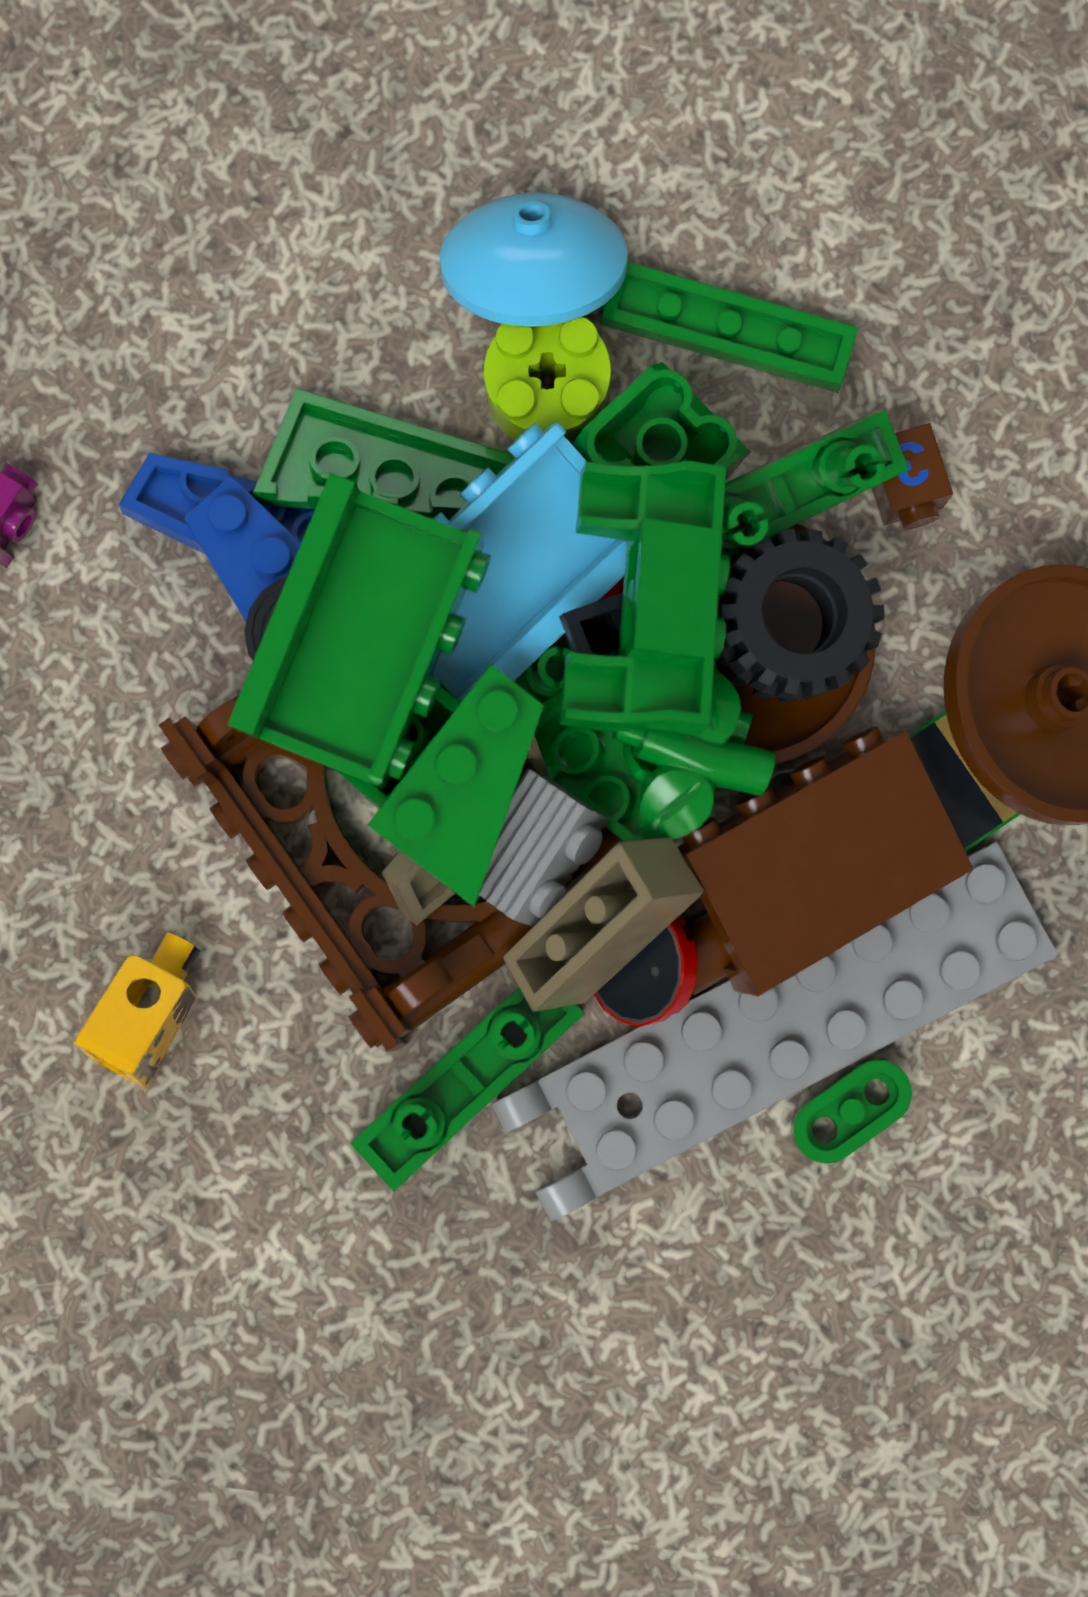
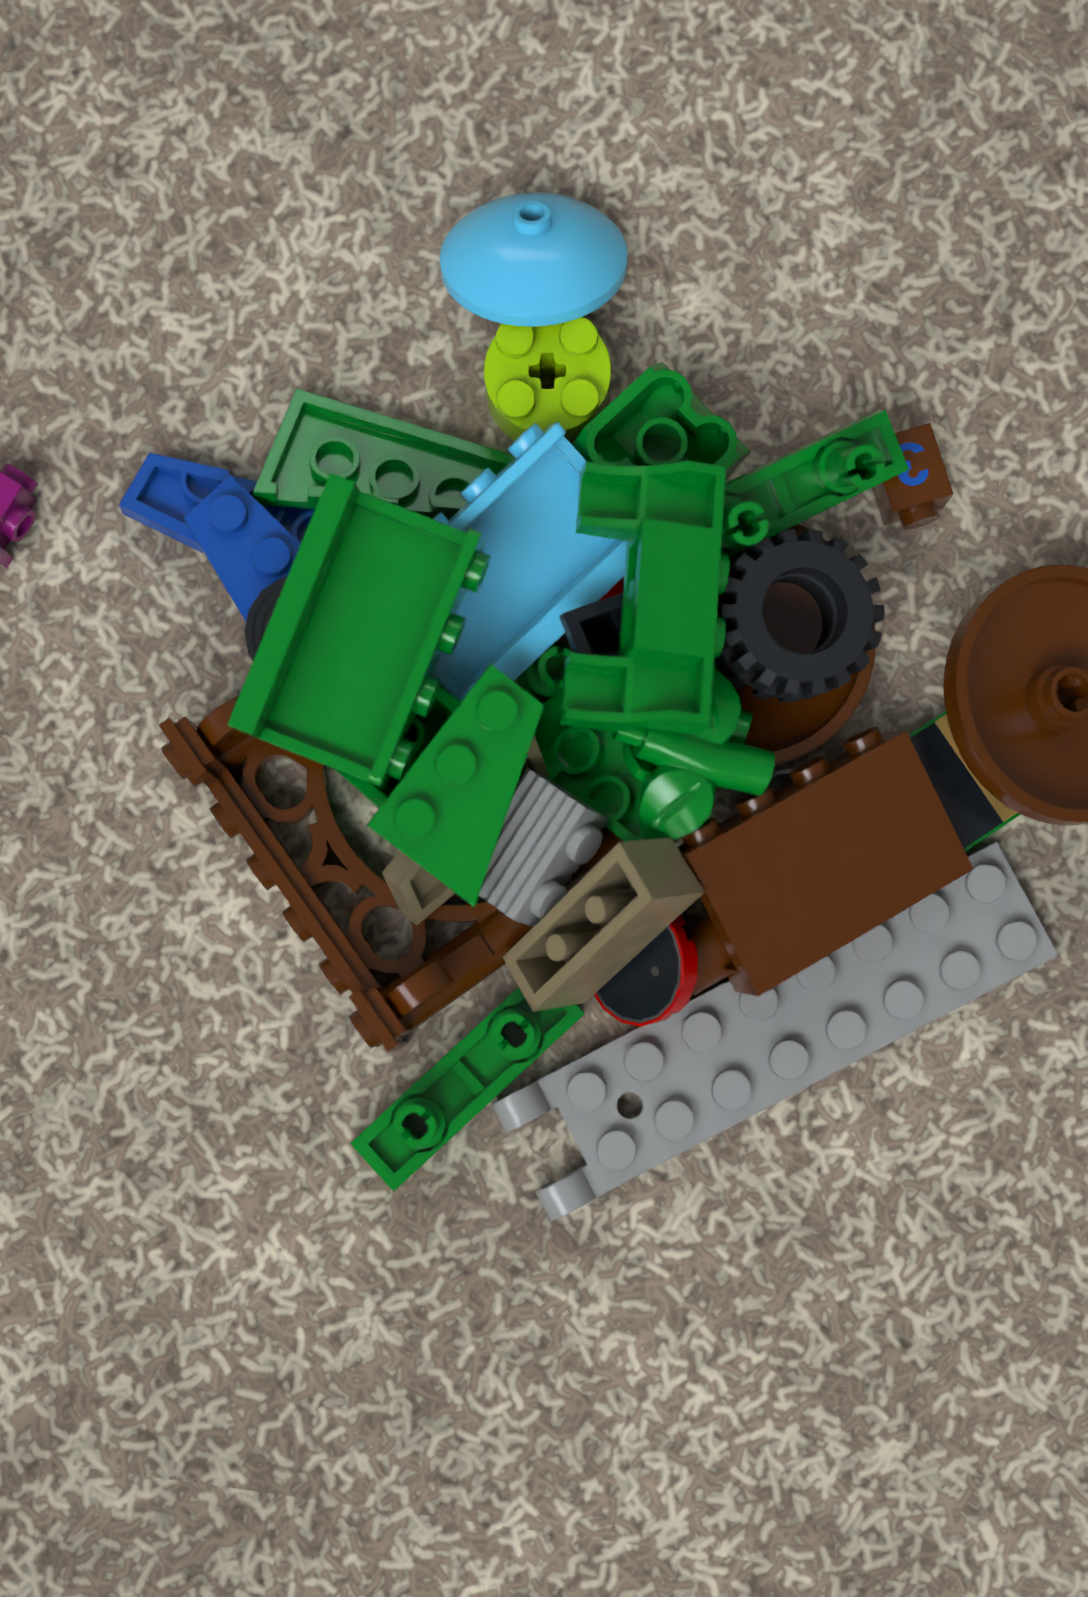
yellow torso [74,932,201,1089] -> none
green plate [601,262,859,393] -> none
green plate [791,1060,912,1164] -> none

